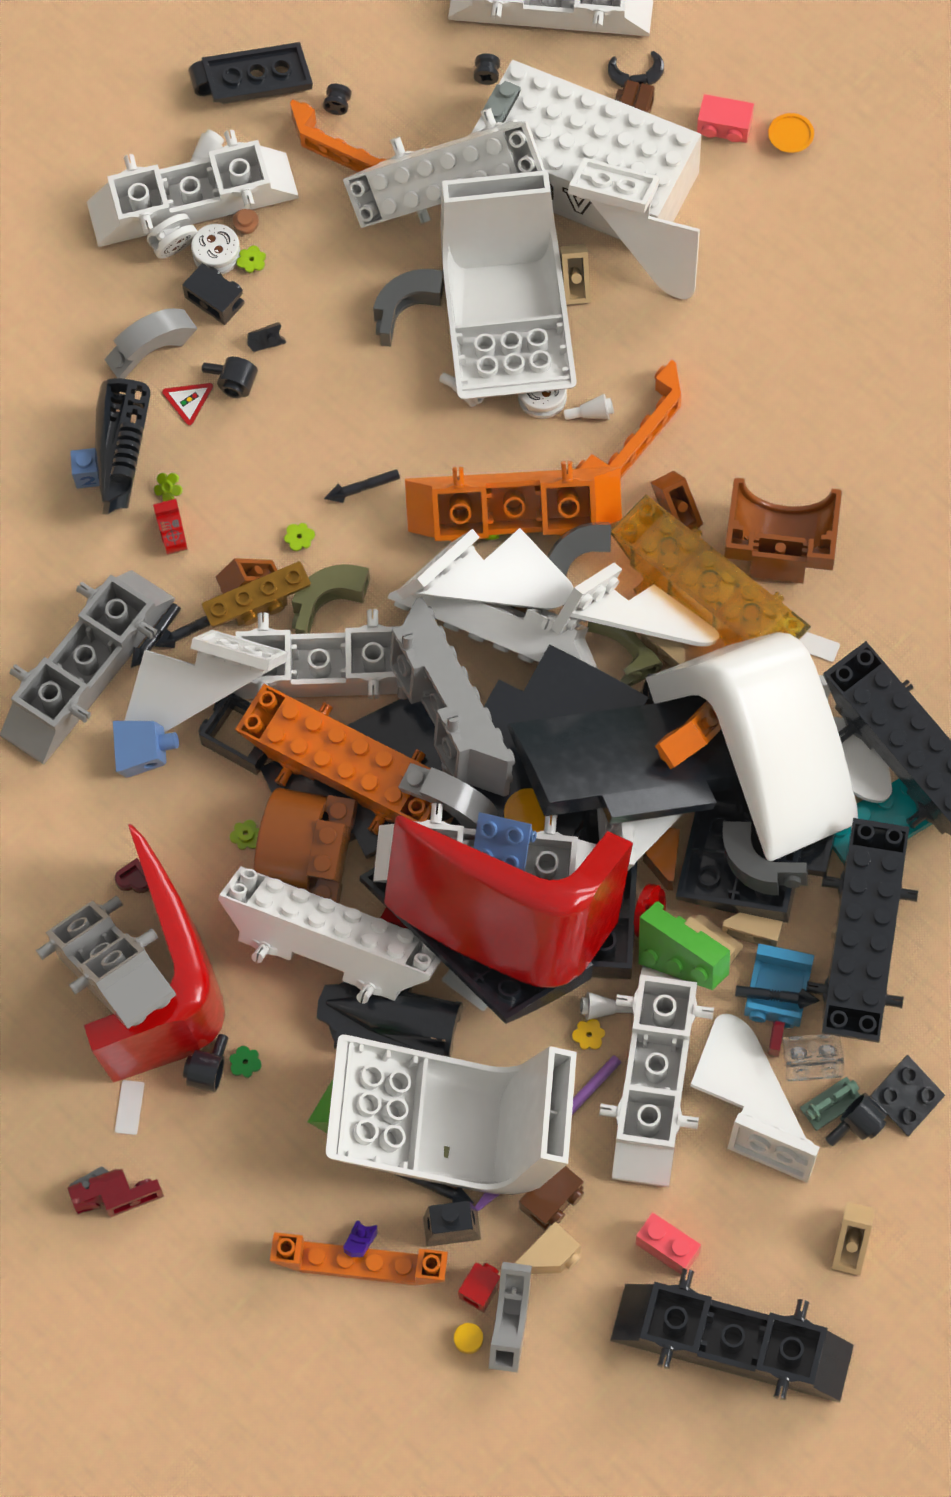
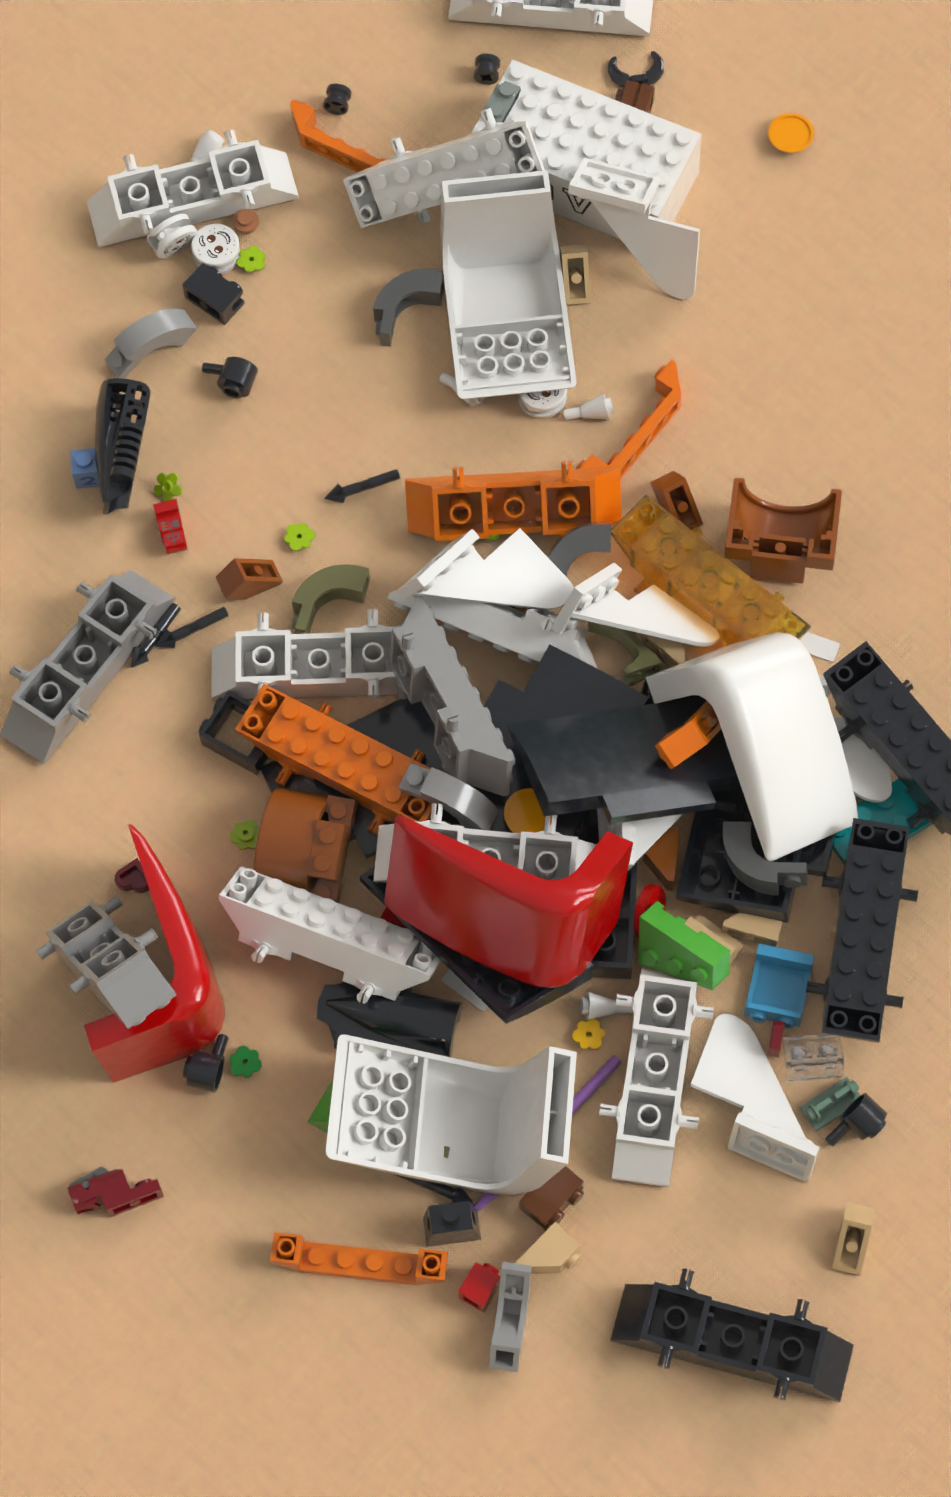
medium blue torso [113,721,179,778] -> none
white sticker [115,1080,145,1135] -> none
white piece [125,630,288,732] -> none
sticker [162,383,213,425] -> none
black hinge [188,42,313,104] -> none
pearl gold bracket [202,561,311,628] -> none
black piece [247,322,286,352] -> none
dark purple piece [343,1220,378,1257] -> none
yellow tile [454,1323,483,1354] -> none
medium blue hinge [473,812,537,871] -> none
coral brick [636,1212,701,1275] -> none
coral brick [697,94,754,143] -> none
black piece [735,985,820,1009] -> none
black hinge [870,1055,945,1136] -> none

